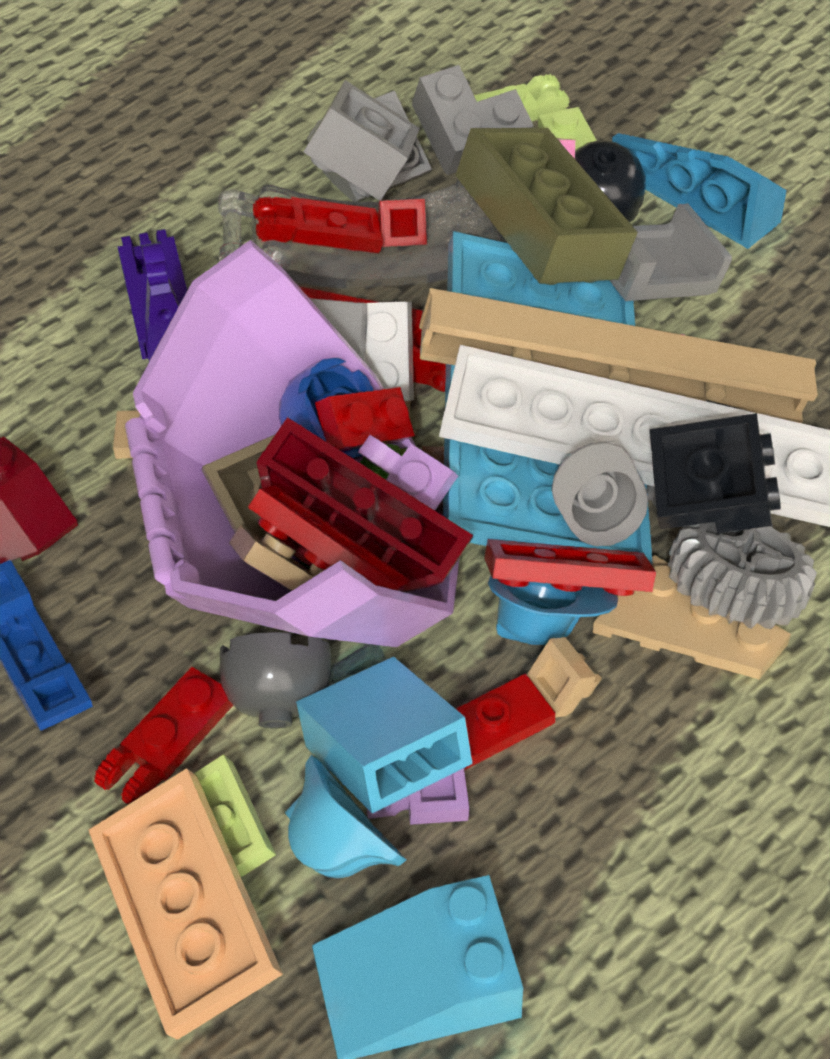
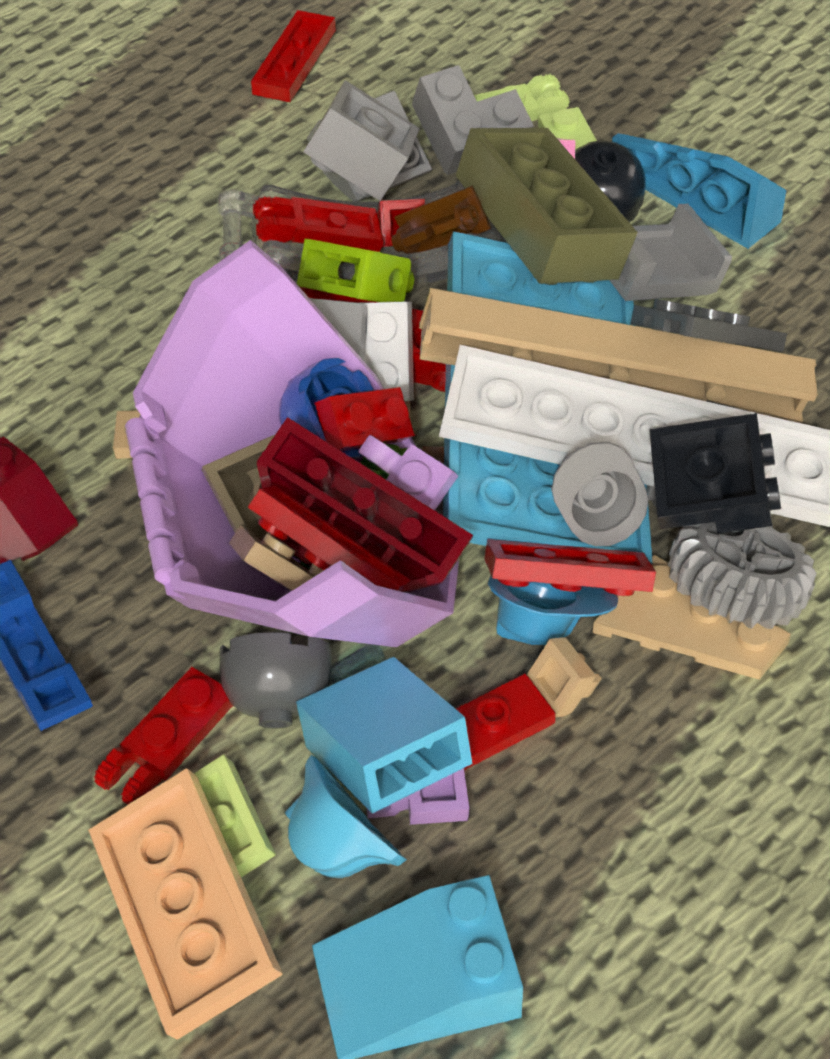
dark purple hinge [118,229,187,362] -> none
none -> red plate [251,10,336,103]
none -> lime torso [297,239,414,302]
none -> reddish brown hinge [391,185,492,258]
none -> dark grey wing [631,299,787,352]

